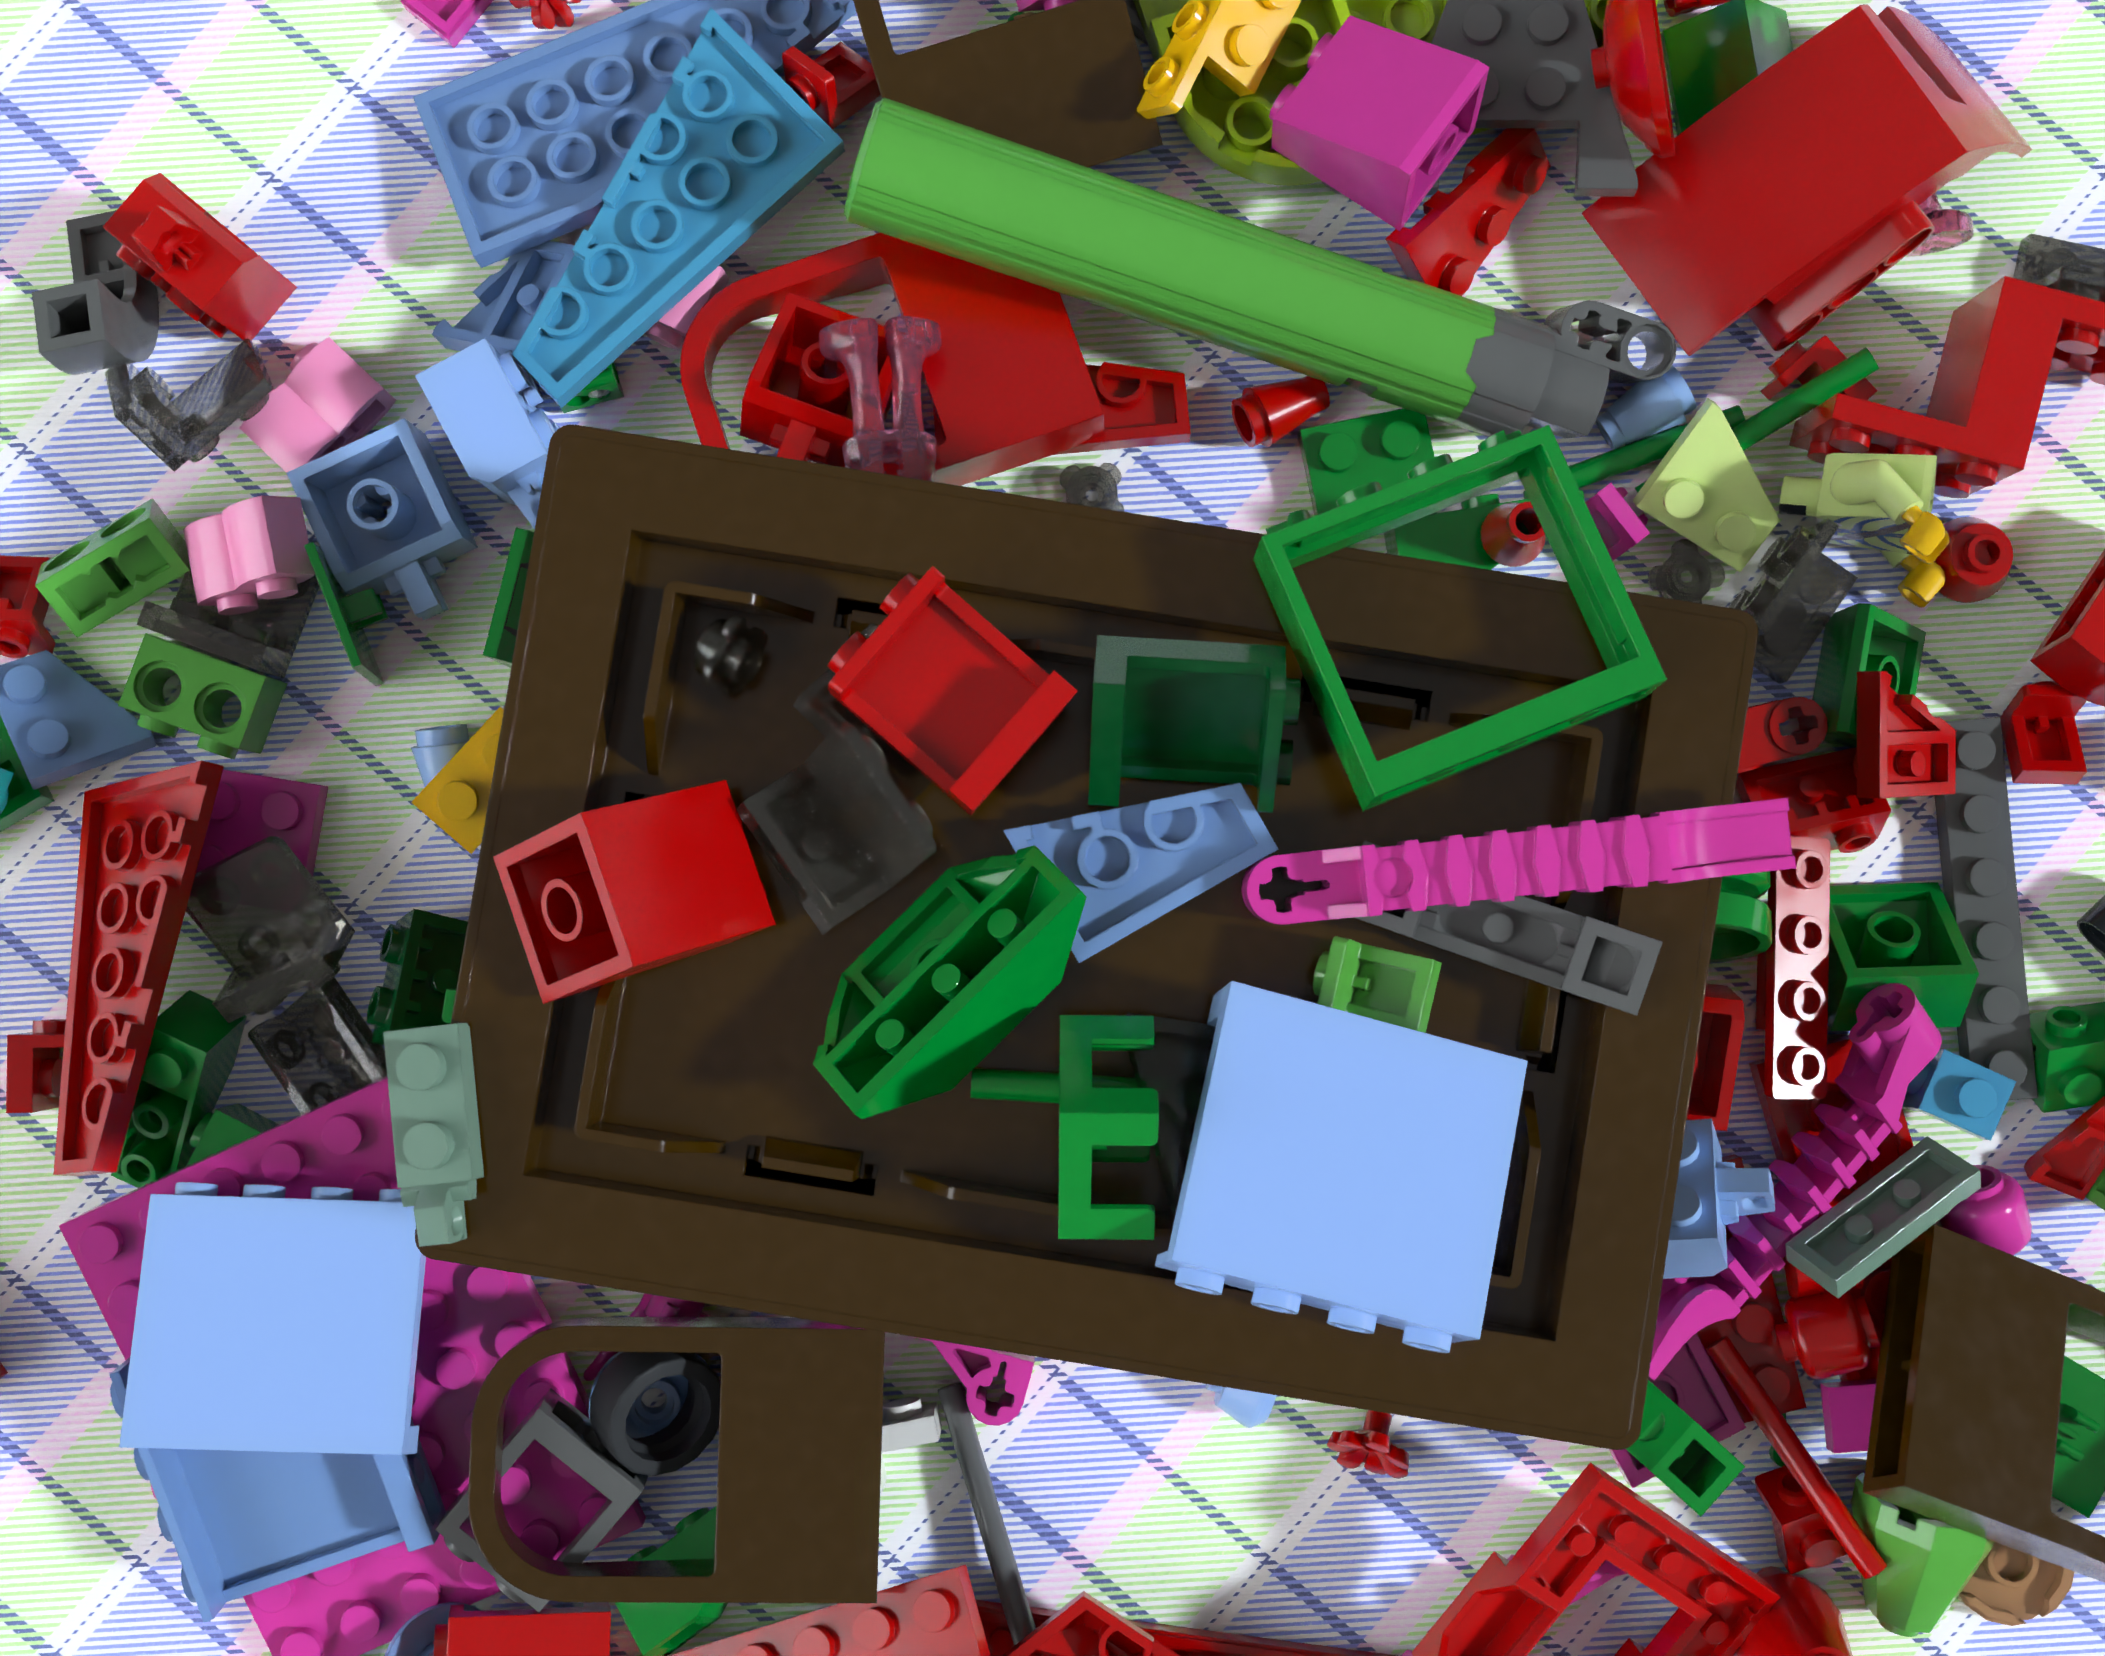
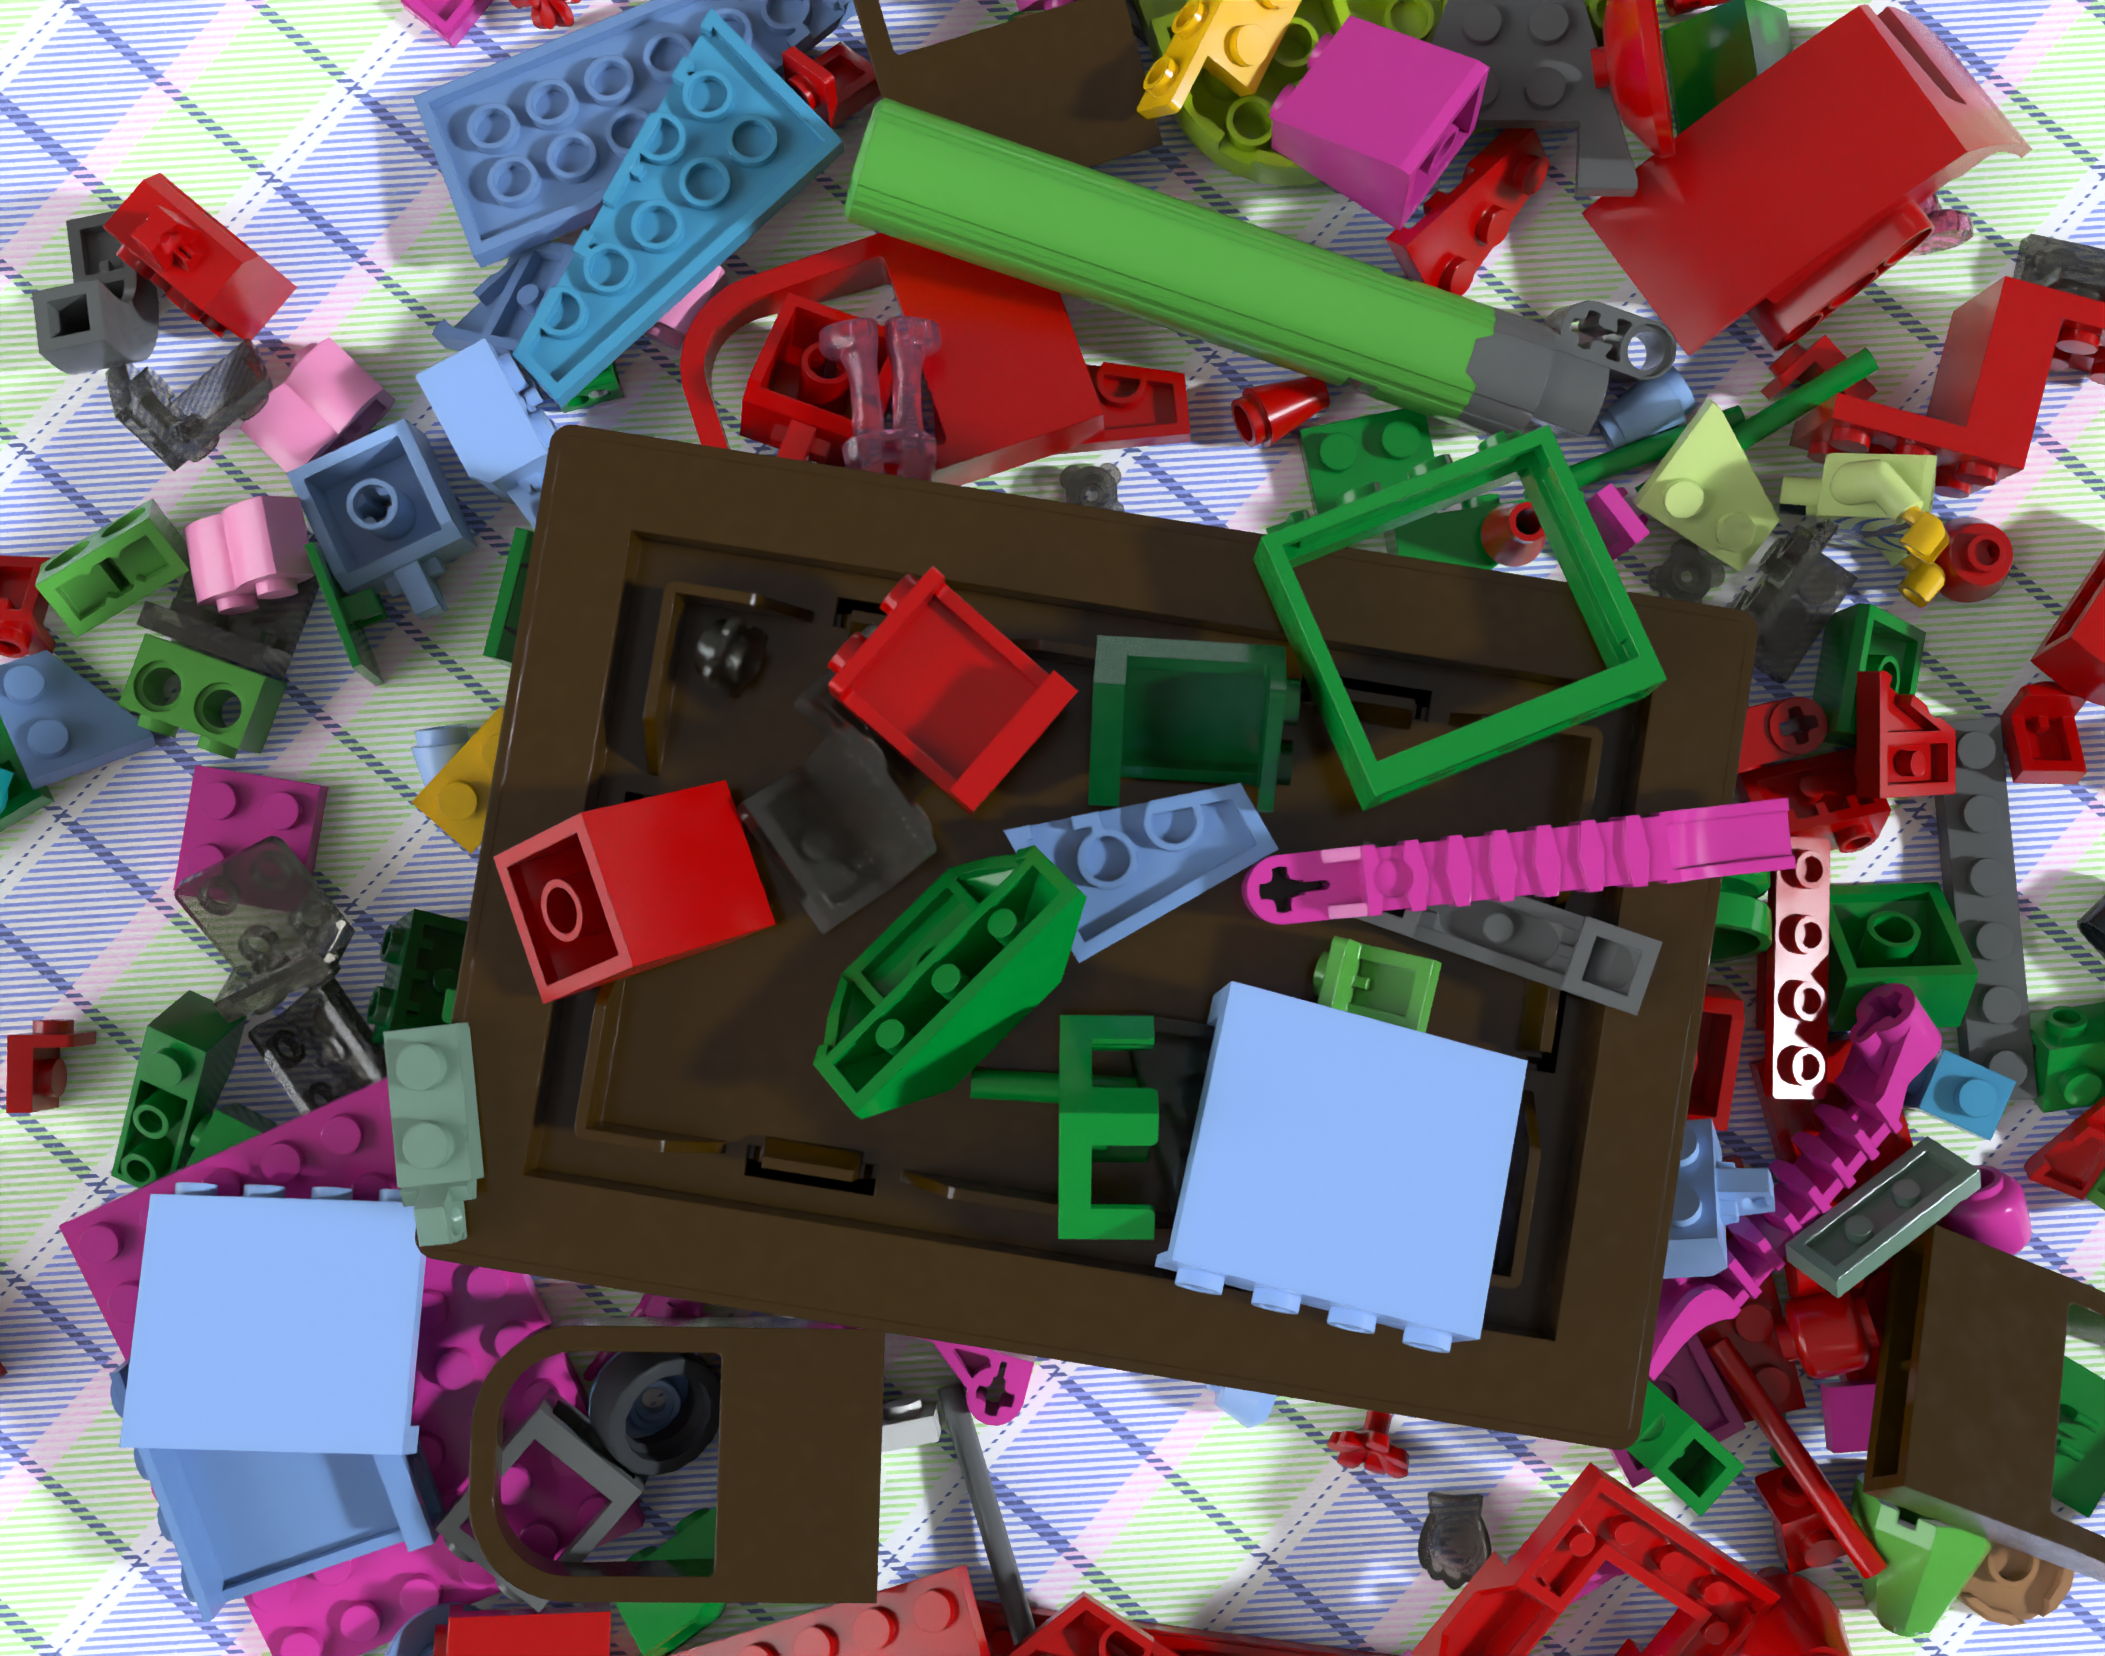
red wing [53,760,224,1176] -> none
none -> clear smoke animal [1417,1491,1492,1590]

